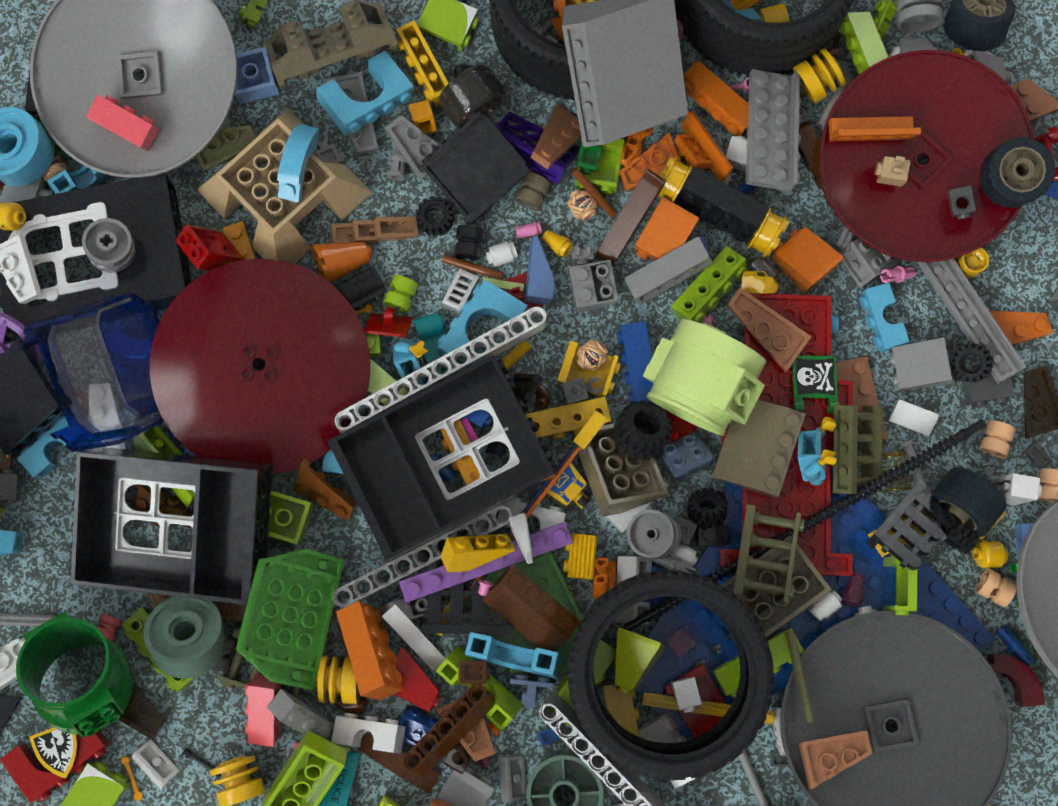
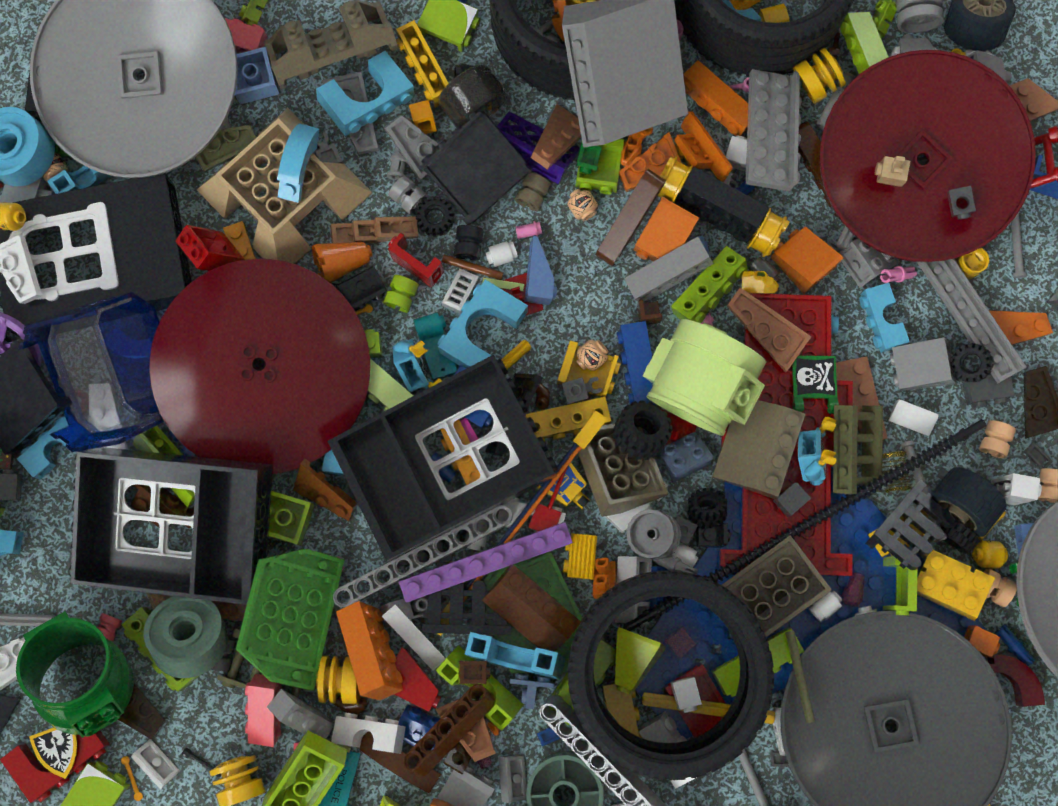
light grey wheel [82,218,136,273] -> none
coral brick [86,94,160,151] -> none
white beam [335,307,546,433] -> none
red piece [364,307,413,338] -> none
yellow slope [441,534,515,573] -> none
bright pink piece [478,580,494,596] -> none
white slope [509,513,533,564] -> none
yellow cone [541,230,573,258] -> none
light grey slope [568,260,619,313] -> none
dark orange bar [571,167,617,218] -> none
light grey plate [572,246,594,266] -> none
olive fence [733,504,805,604] -> none
nougat wing [799,730,872,790] -> none
orange fence [829,117,921,141] -> none
wheel [979,137,1056,208] -> none
none -> coral brick [225,18,268,53]
none -> light grey wheel [388,176,428,215]
none -> red panel [388,233,444,288]
none -> red piece [528,467,568,531]
none -> reddish brown panel [637,299,663,325]
none -> dark grey panel [773,482,811,517]
none -> yellow piece [917,550,995,621]
none -> orange brick [964,625,1000,657]
none -> light grey bar [1011,212,1027,278]

